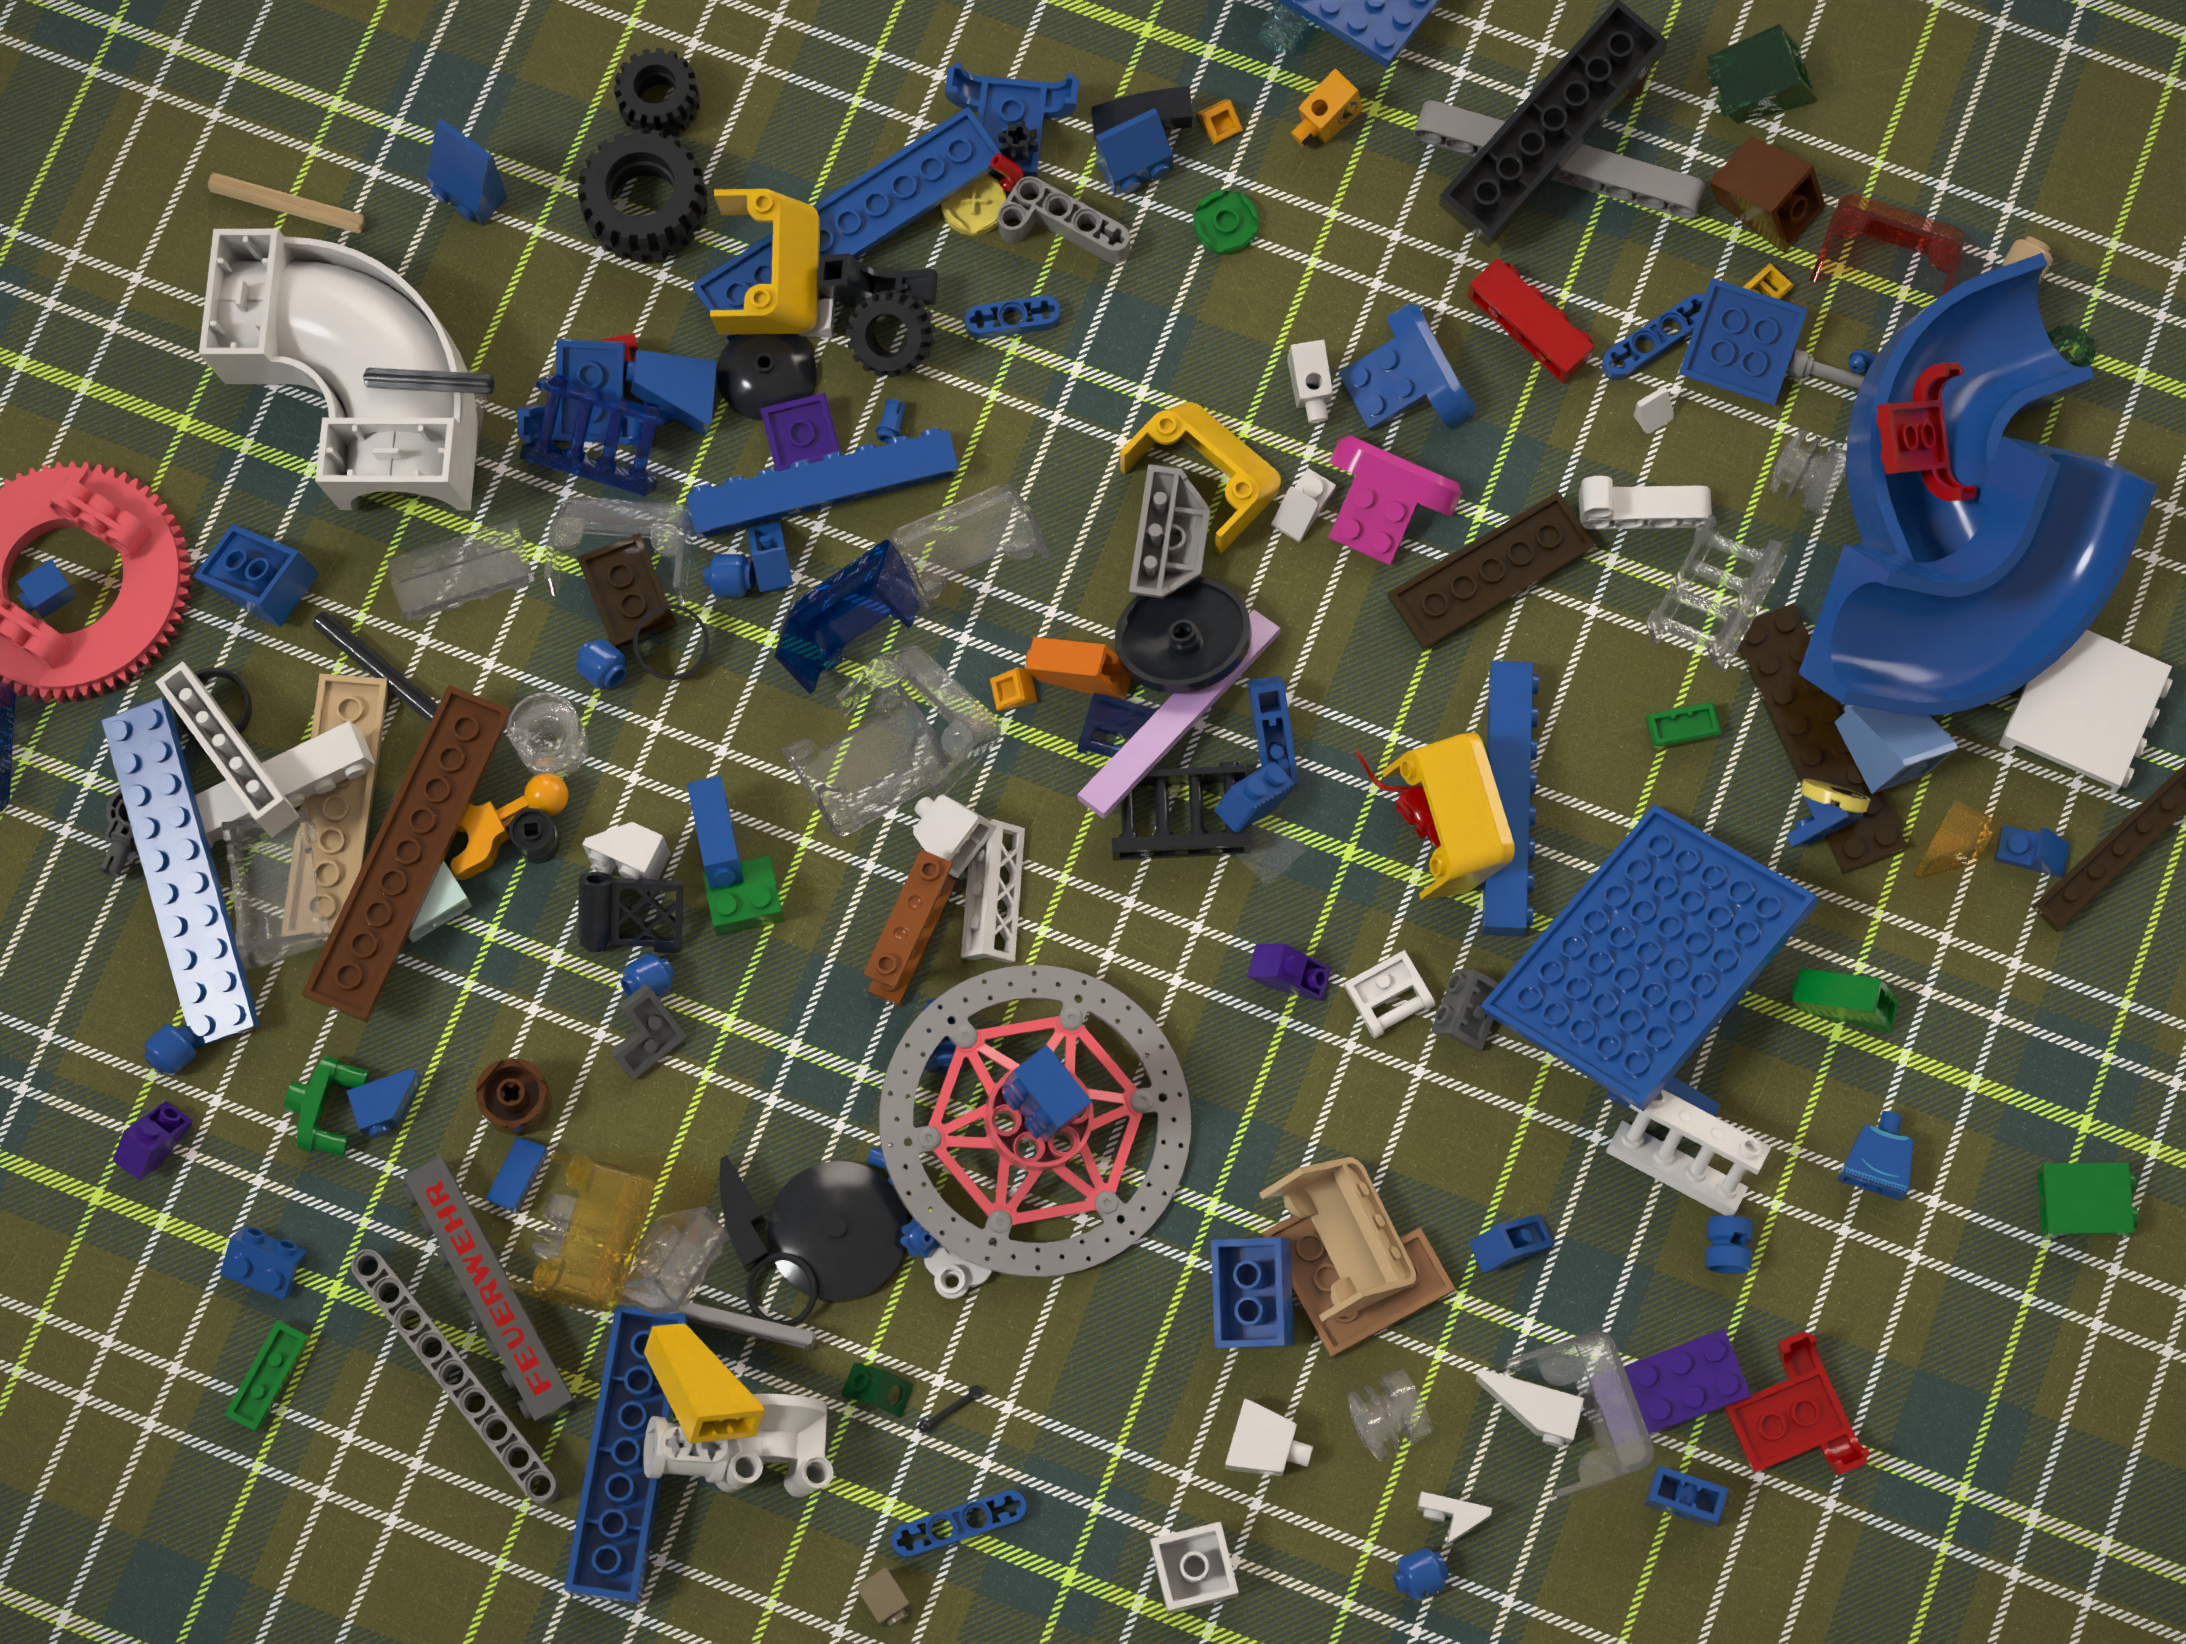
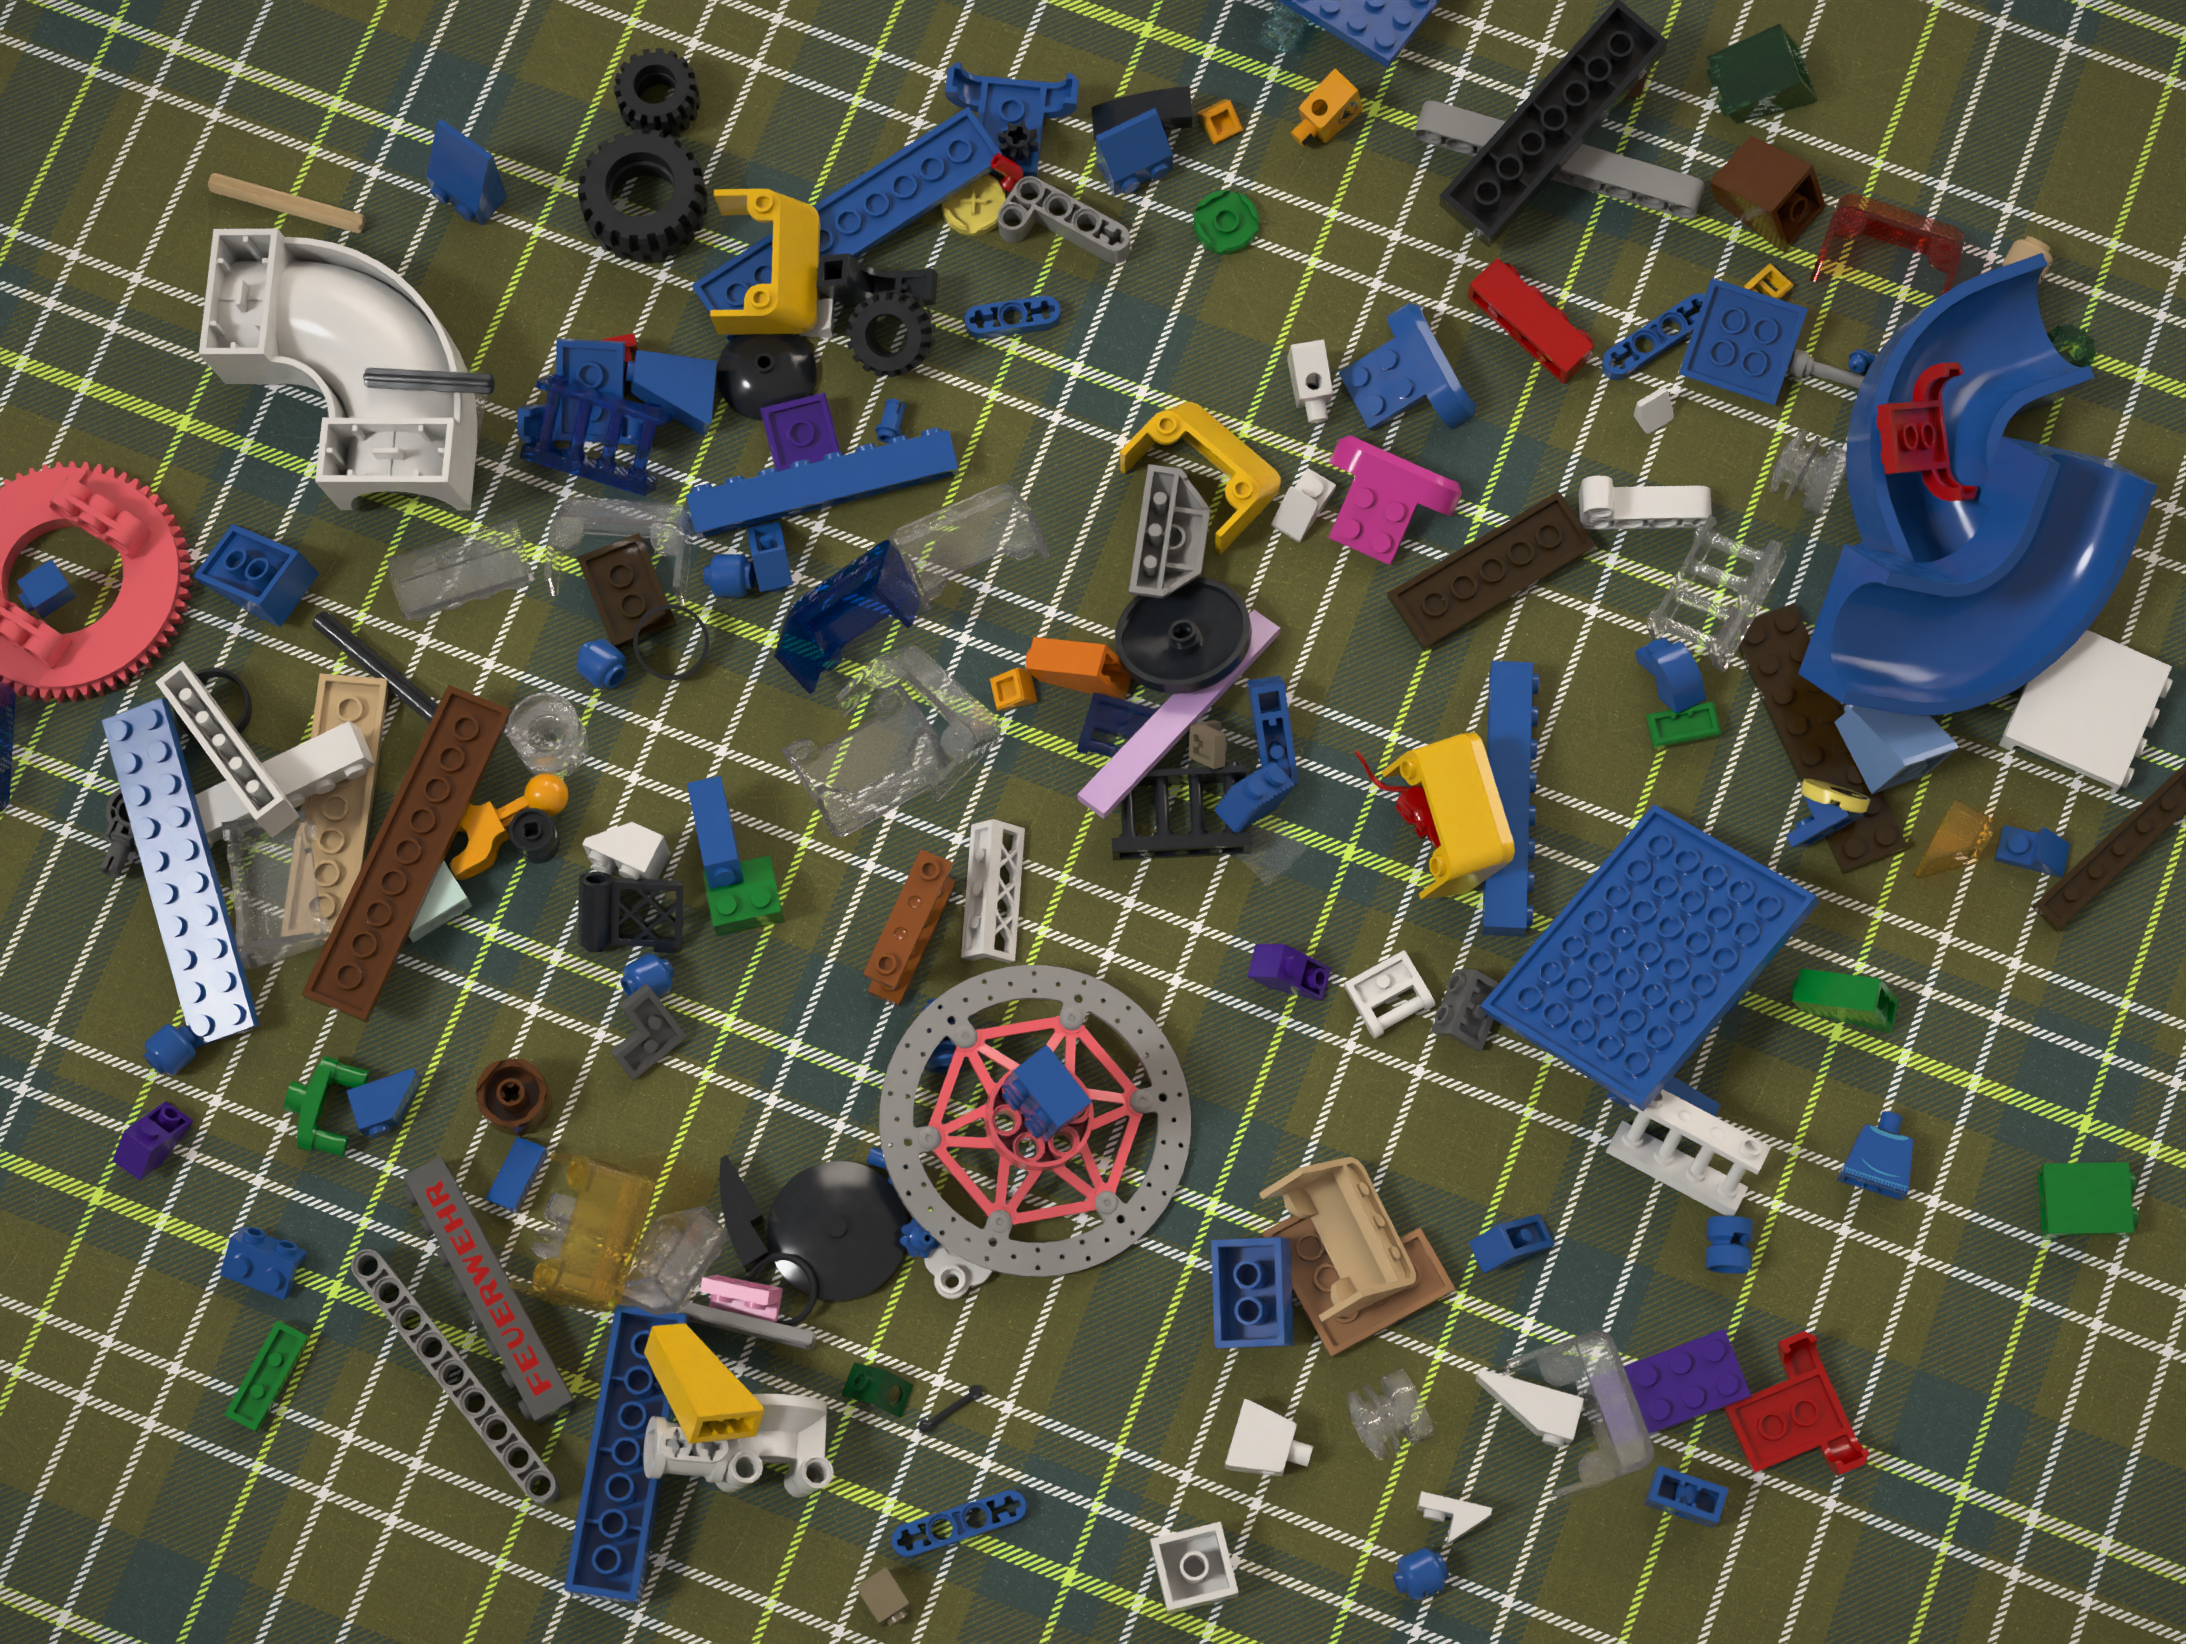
white torso [913,794,997,878] -> none
none -> bright pink bracket [700,1275,783,1322]
none -> dark tan bracket [1189,720,1227,769]
none -> blue brick [1635,637,1706,713]

